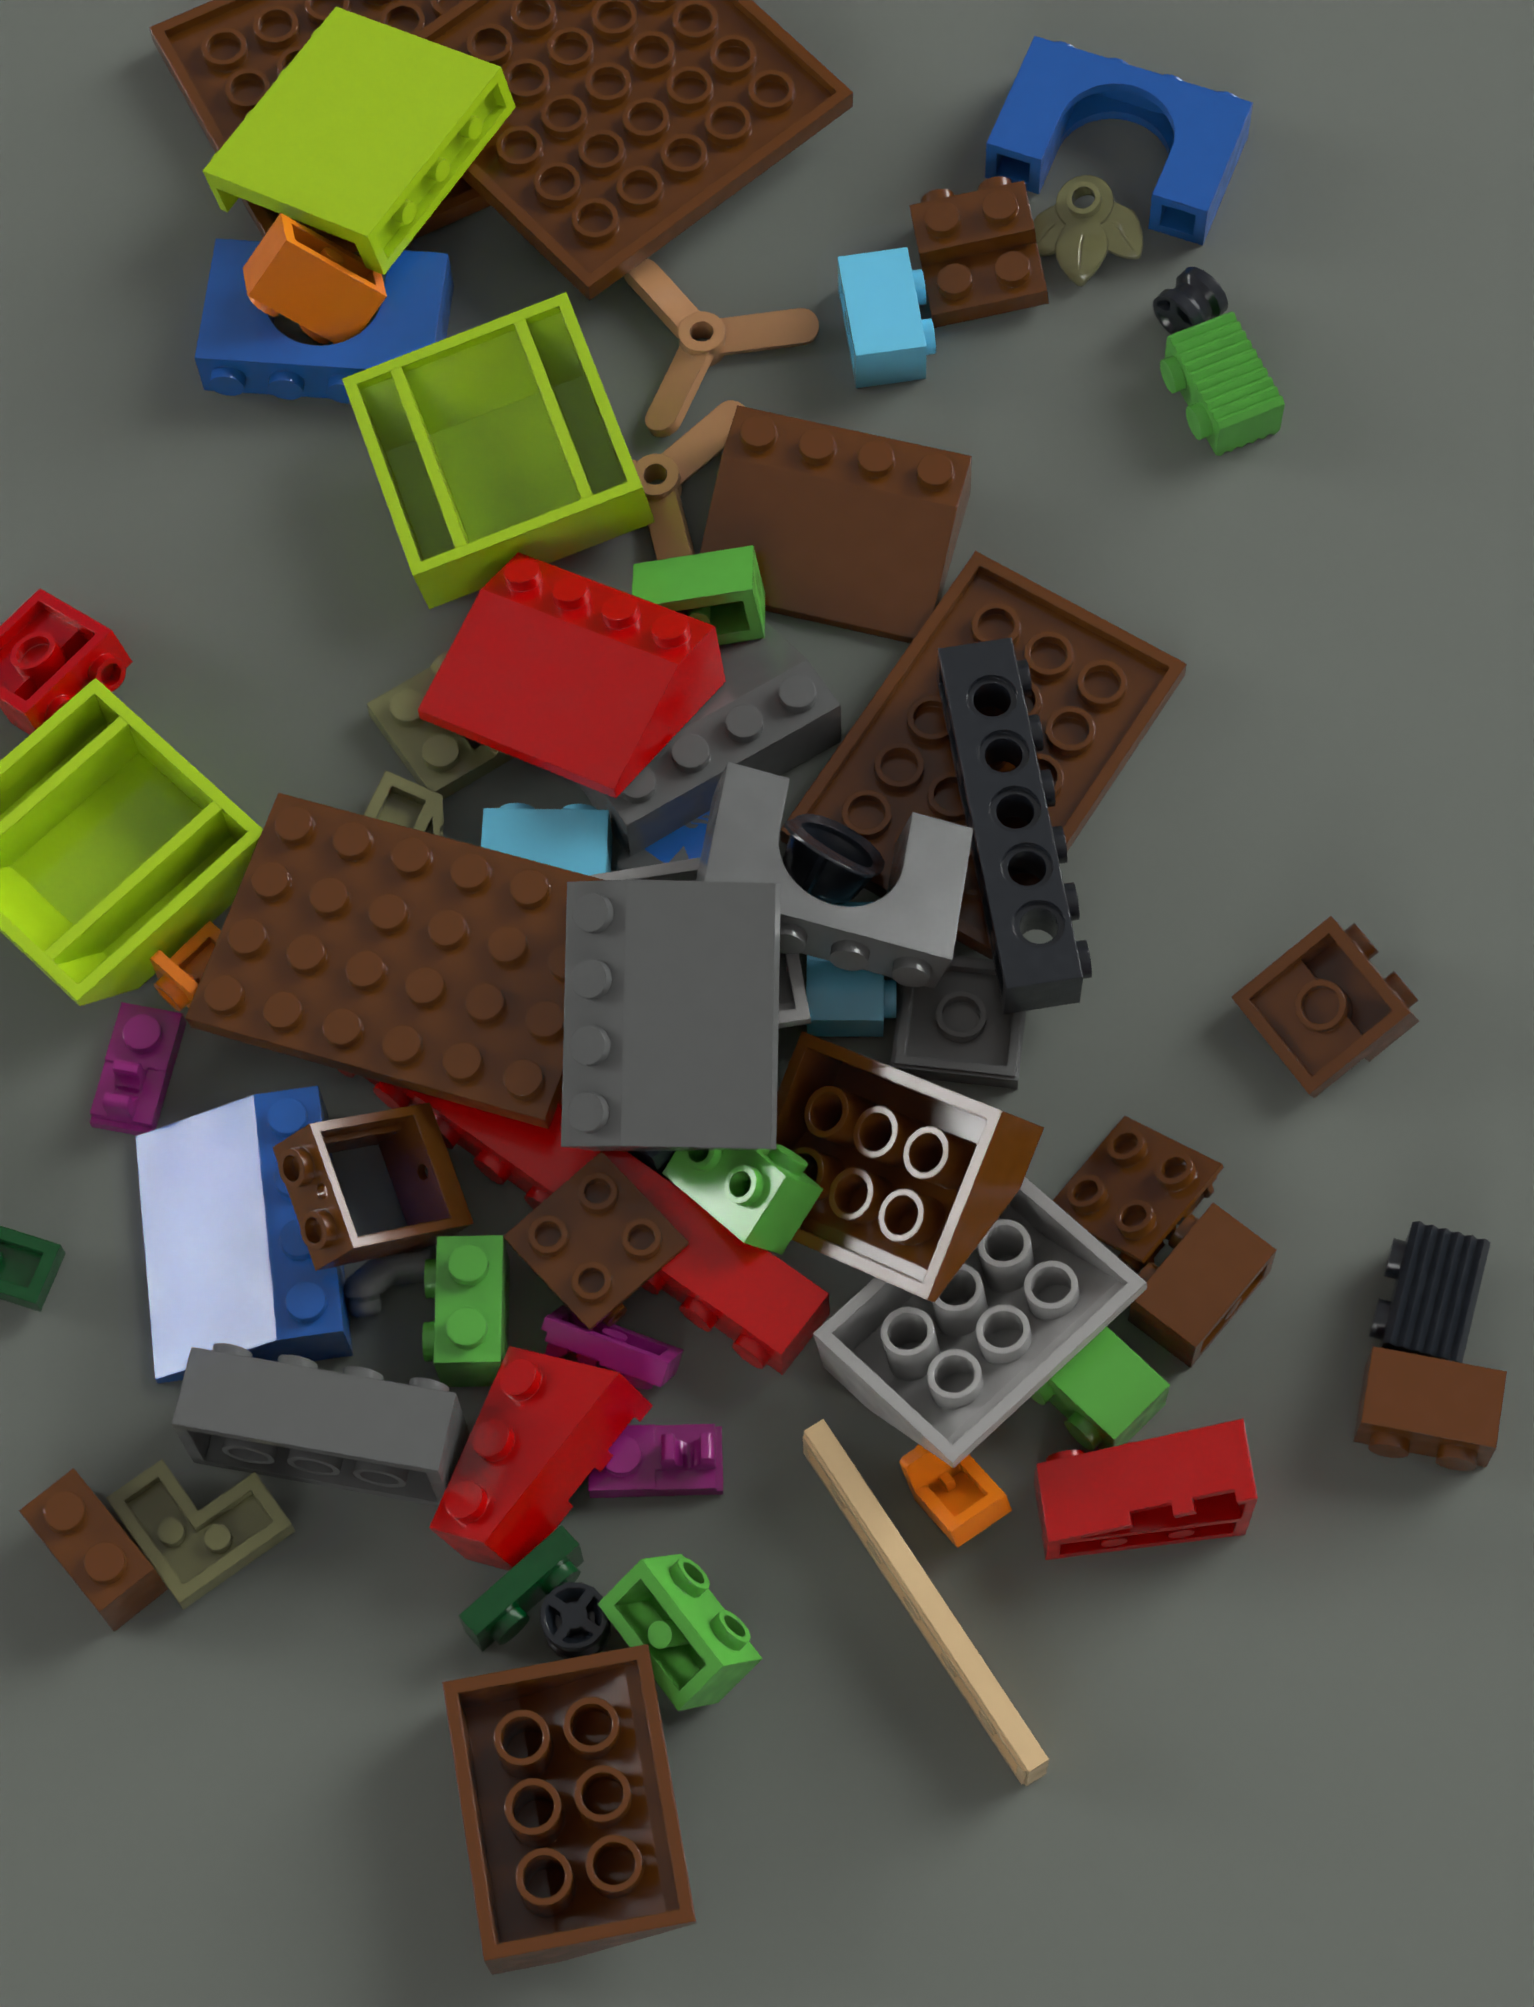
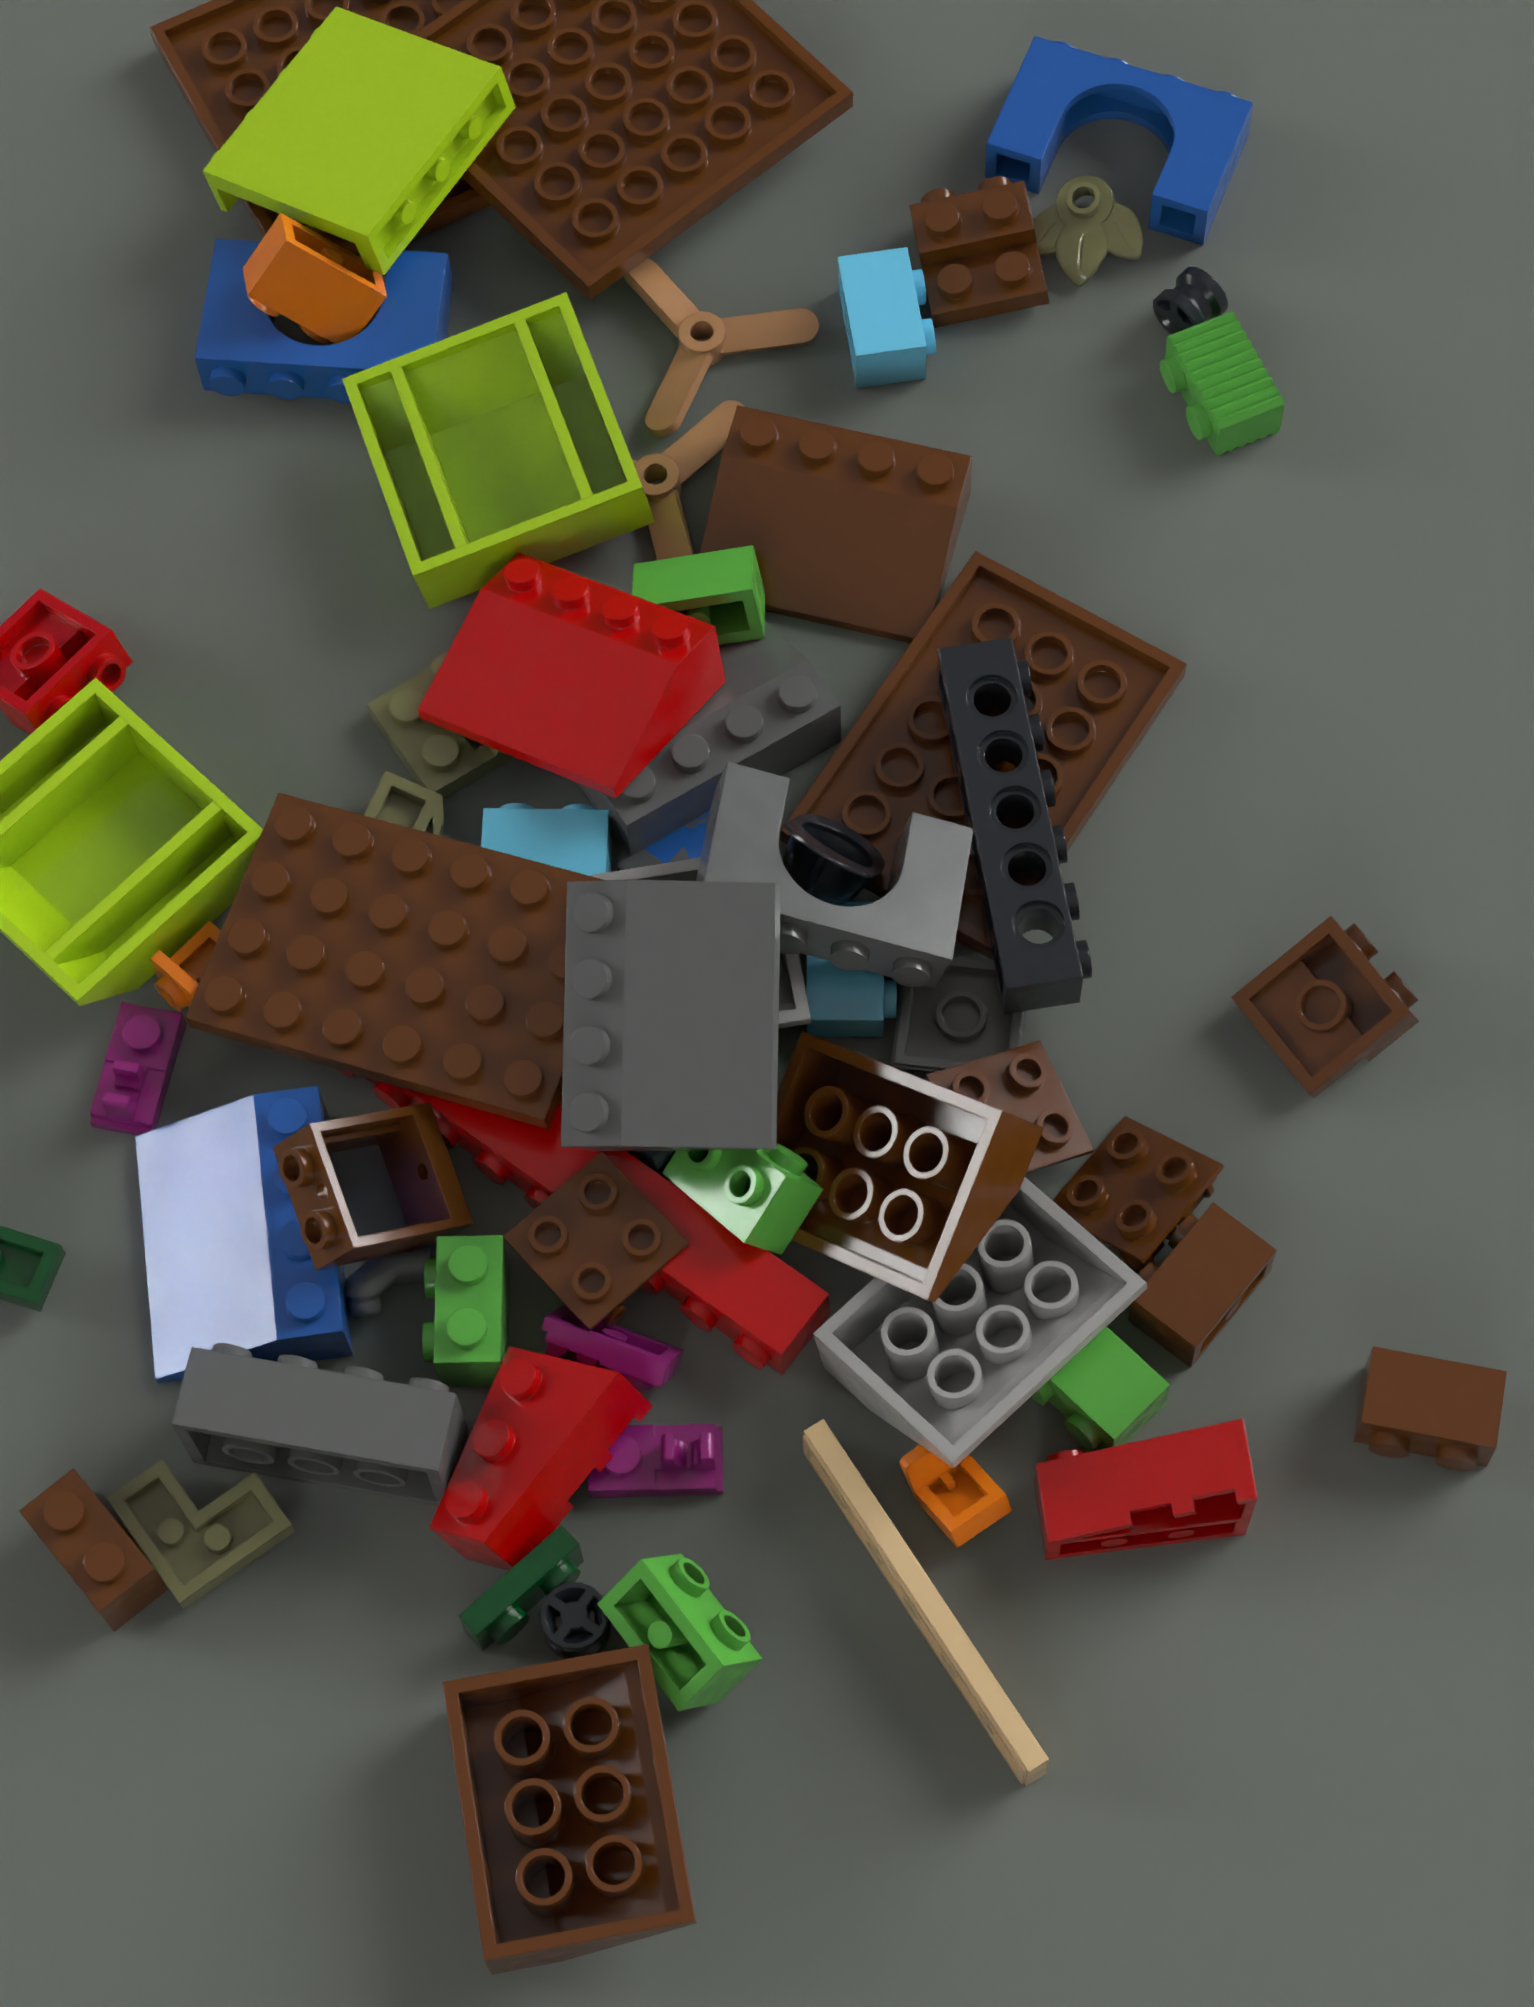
black brick [1369,1221,1491,1363] -> none
none -> reddish brown hinge [925,1040,1094,1174]

